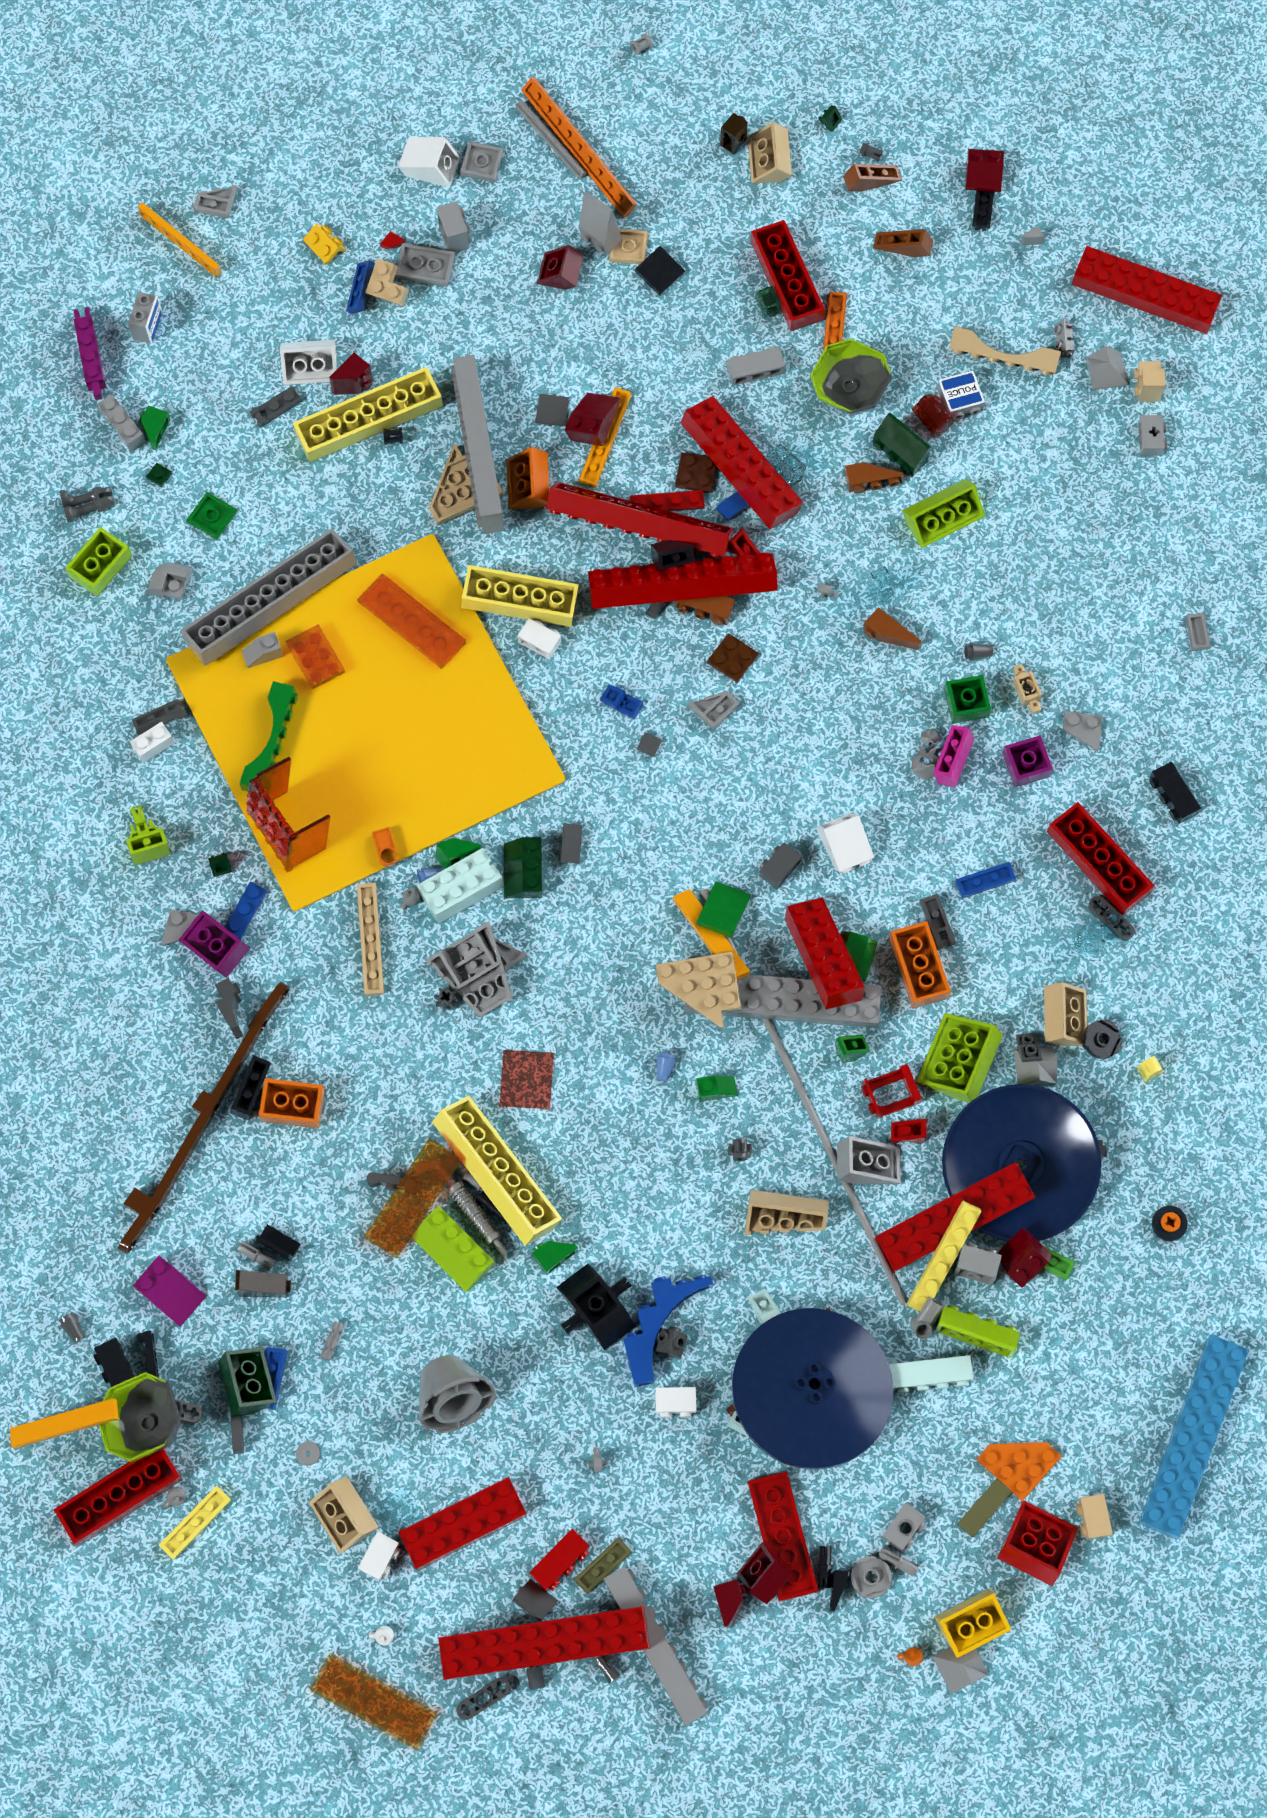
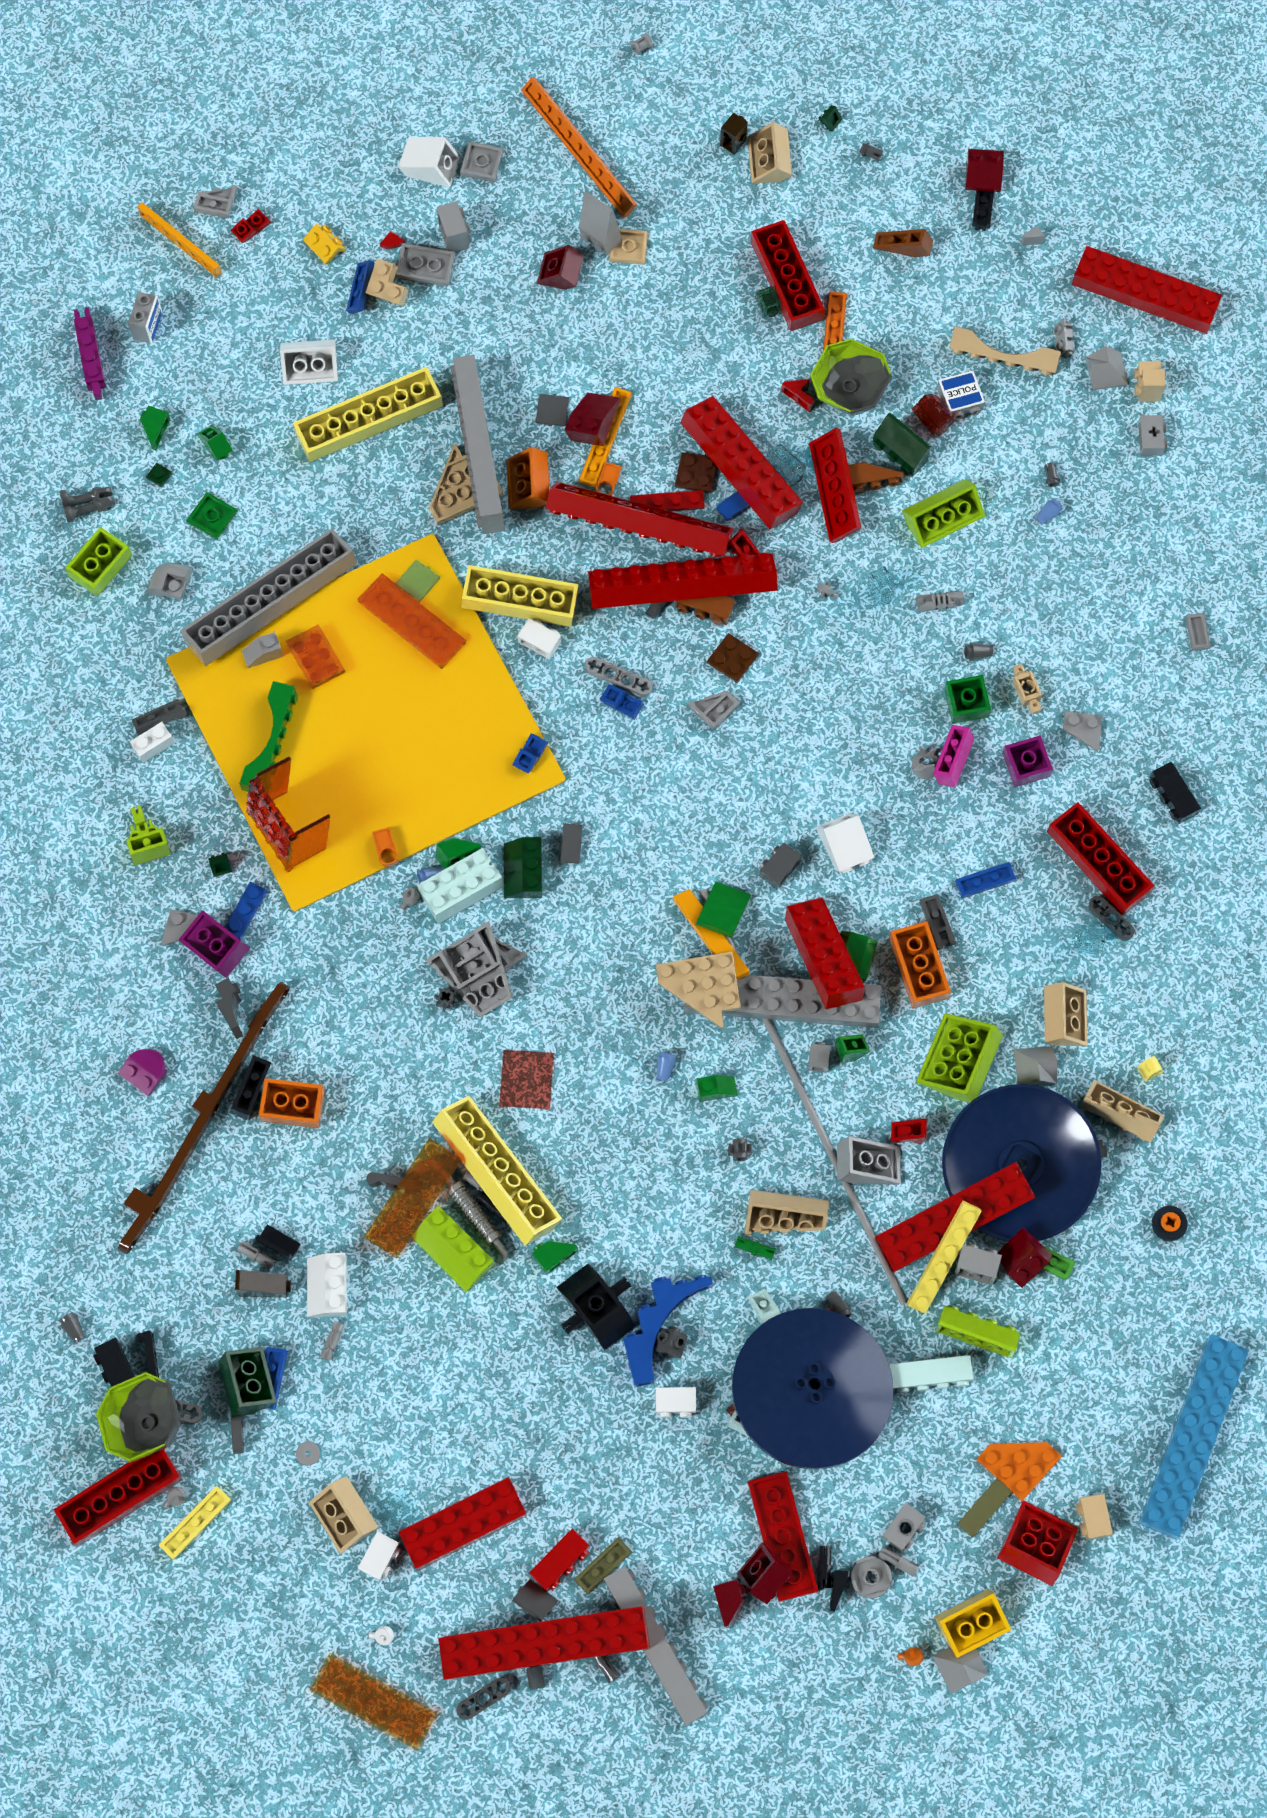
light orange tile [10,1398,118,1449] -> none
light grey arch [97,394,146,452] -> none
magenta slope [133,1255,206,1327] -> none
dark grey plate [250,386,302,428] -> none
dark red slope [329,353,373,395] -> none
tan plate [357,883,384,996] -> none
black bush [383,427,403,445] -> none
light grey cone [419,1355,496,1433] -> none
light grey axle [516,101,586,179] -> none
light grey piece [588,1448,607,1473] -> none
black tile [634,246,685,295] -> none
dark grey tile [637,732,662,757] -> none
black slope [651,540,694,570] -> none
light grey brick [727,347,785,386] -> none
dark orange slope [843,164,902,192] -> none
red panel [861,1063,922,1119] -> none
dark orange slope [863,607,922,650] -> none
light grey piece [910,1297,944,1339] -> none
light grey piece [921,728,938,747] -> none
dark grey slope [1016,1033,1042,1062] -> none
black plate [1082,1020,1122,1059] -> none
none -> magenta slope [117,1049,167,1096]
none -> green slope [197,425,233,460]
none -> red slope [230,208,271,243]
none -> white slope [307,1253,347,1317]
none -> clear light blue piece [396,560,440,602]
none -> blue slope [512,733,549,774]
none -> light grey beam [585,657,653,697]
none -> orange piece [596,462,622,496]
none -> green pin [734,1235,776,1260]
none -> red slope [781,379,815,412]
none -> light grey brick [808,1042,830,1072]
none -> red plate [809,428,862,543]
none -> dark grey cone [826,1291,852,1318]
none -> light grey hinge [915,592,964,611]
none -> medium blue cone [1035,498,1063,525]
none -> dark grey pin [1044,462,1060,487]
none -> tan wedge [1080,1080,1164,1143]

